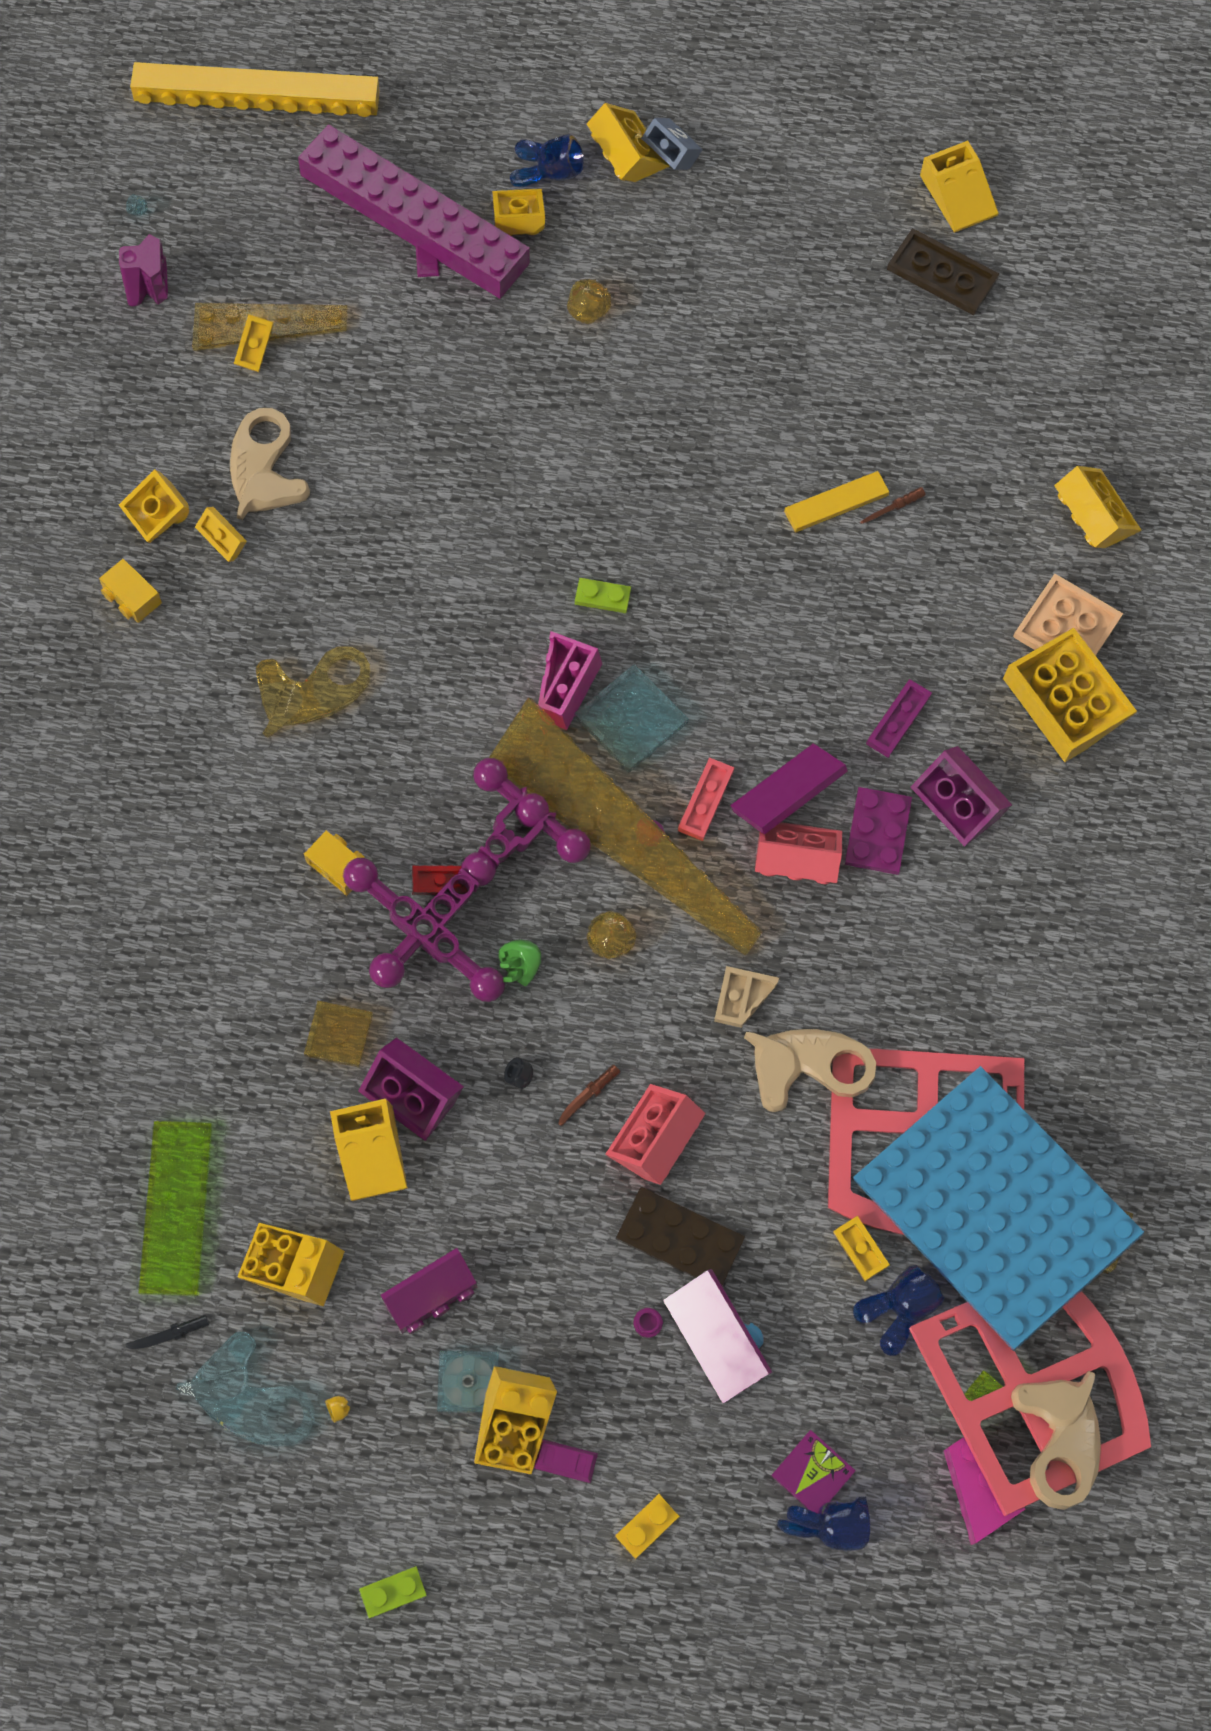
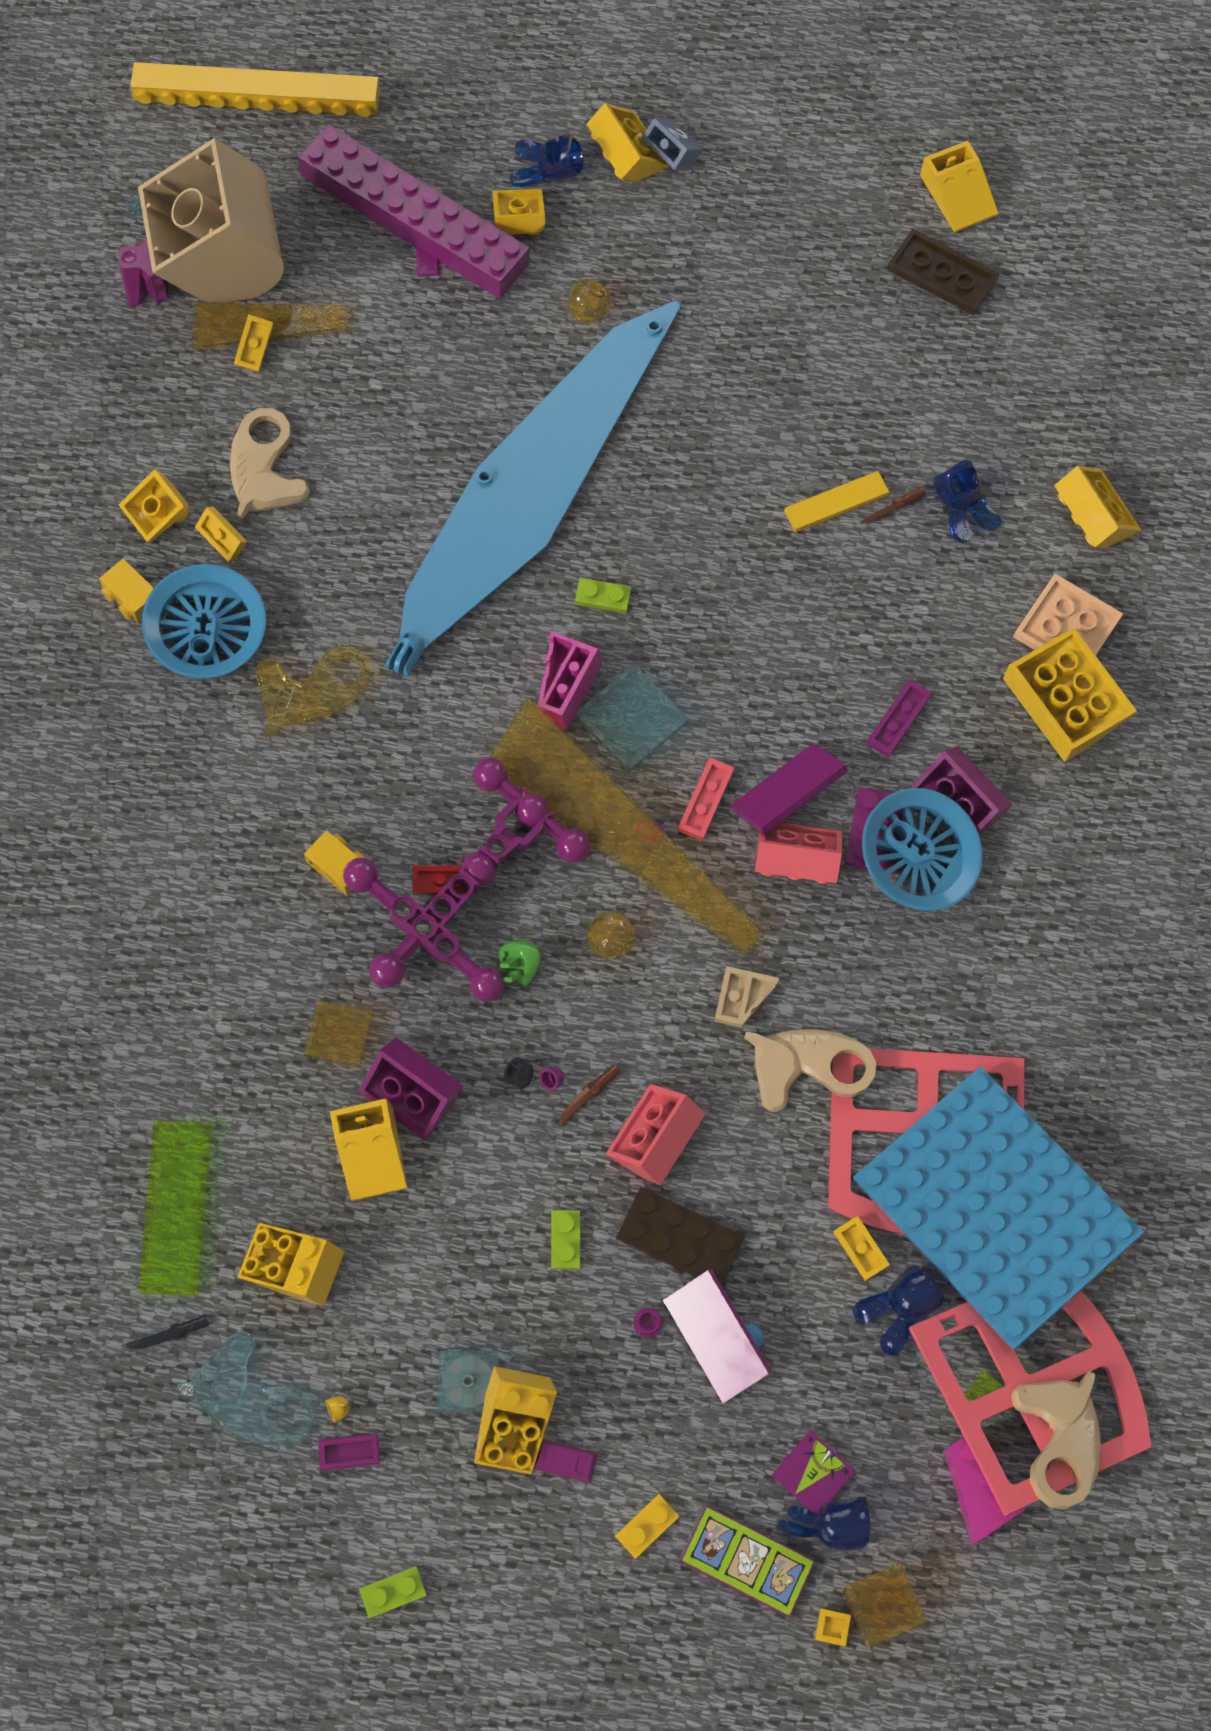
magenta slope [381,1248,477,1334] -> none
none -> tan brick [138,138,284,303]
none -> dark azure piece [142,564,266,679]
none -> magenta tile [318,1433,380,1471]
none -> dark azure wing [384,301,680,677]
none -> magenta hinge [540,1066,565,1091]
none -> lime plate [551,1210,580,1270]
none -> tile [680,1505,815,1618]
none -> yellow plate [814,1608,851,1647]
none -> clear yellow brick [841,1563,926,1648]
none -> dark azure piece [862,788,982,911]
none -> clear blue piece [933,460,1001,543]

